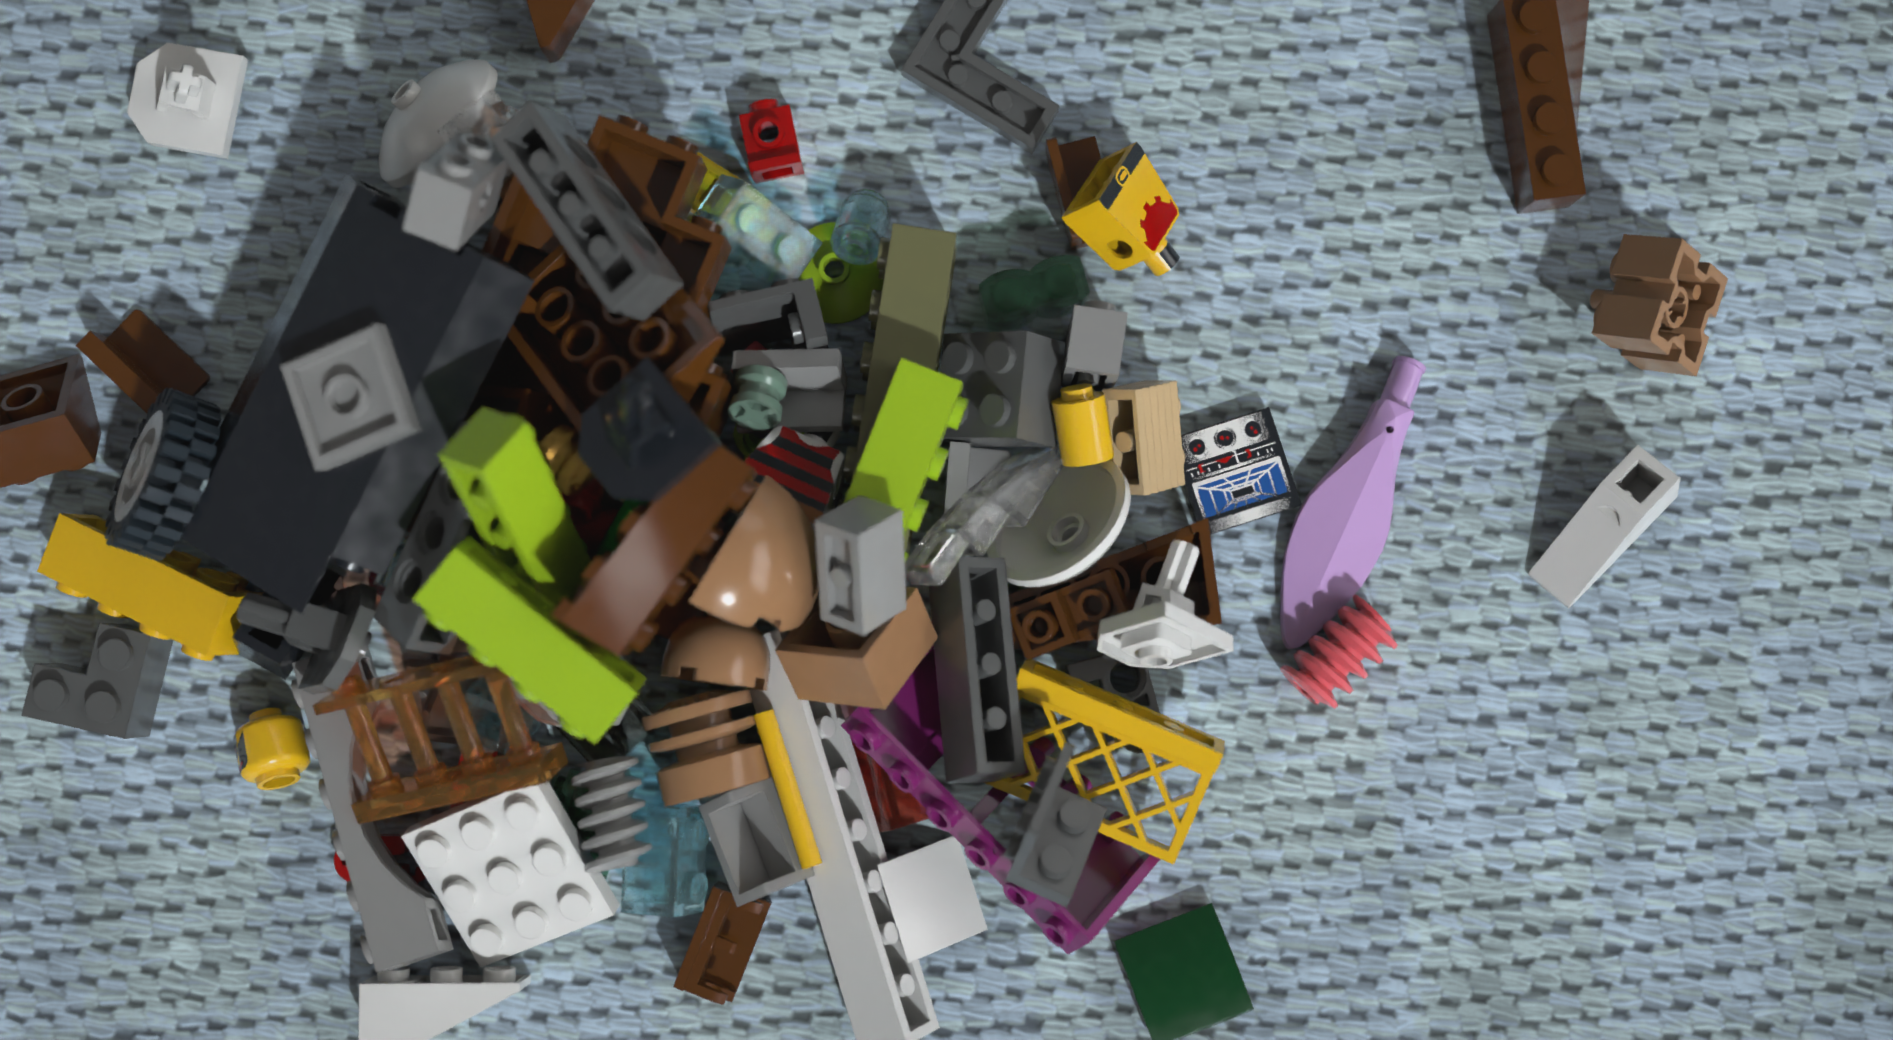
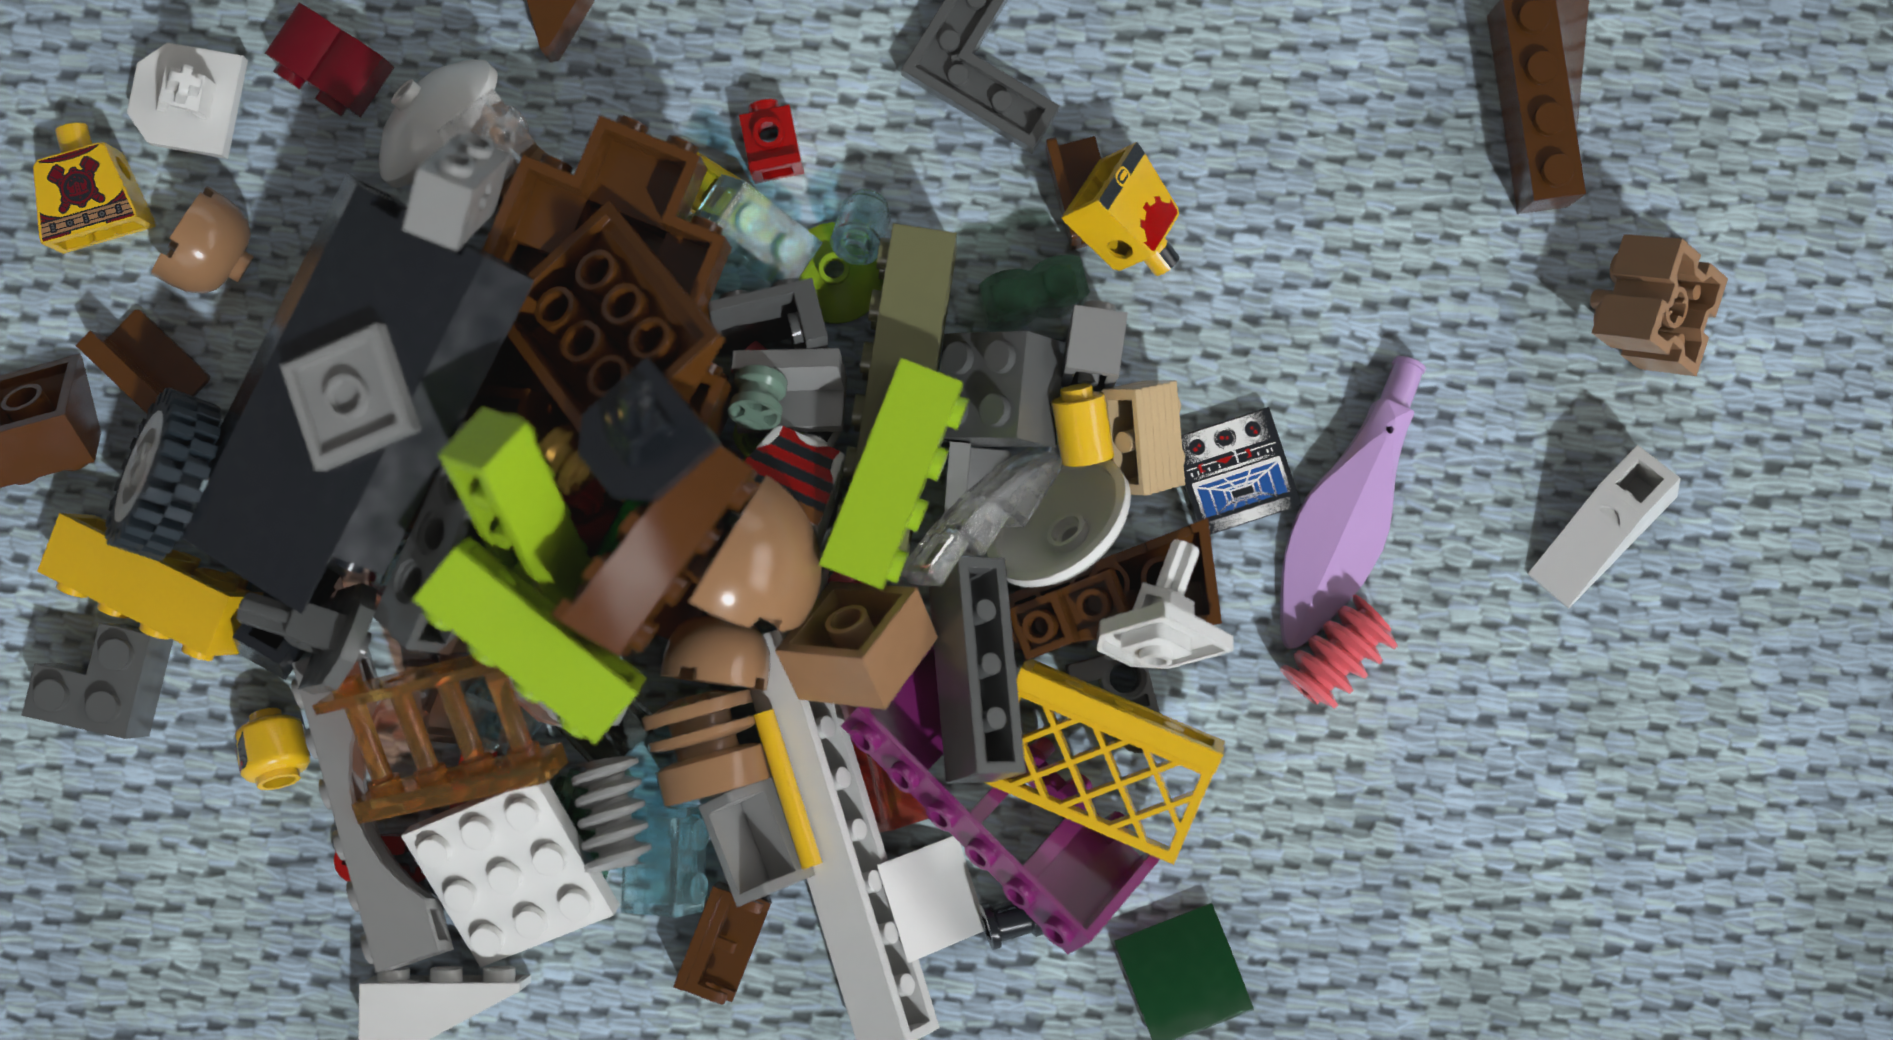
dark grey brick [491,100,684,320] -> none
light grey panel [815,496,906,636] -> none
dark grey bracket [1004,742,1107,907] -> none
none -> yellow torso [33,122,156,254]
none -> medium nougat cylinder [151,186,254,294]
none -> dark red brick [265,2,395,118]
none -> black bush [979,901,1044,950]

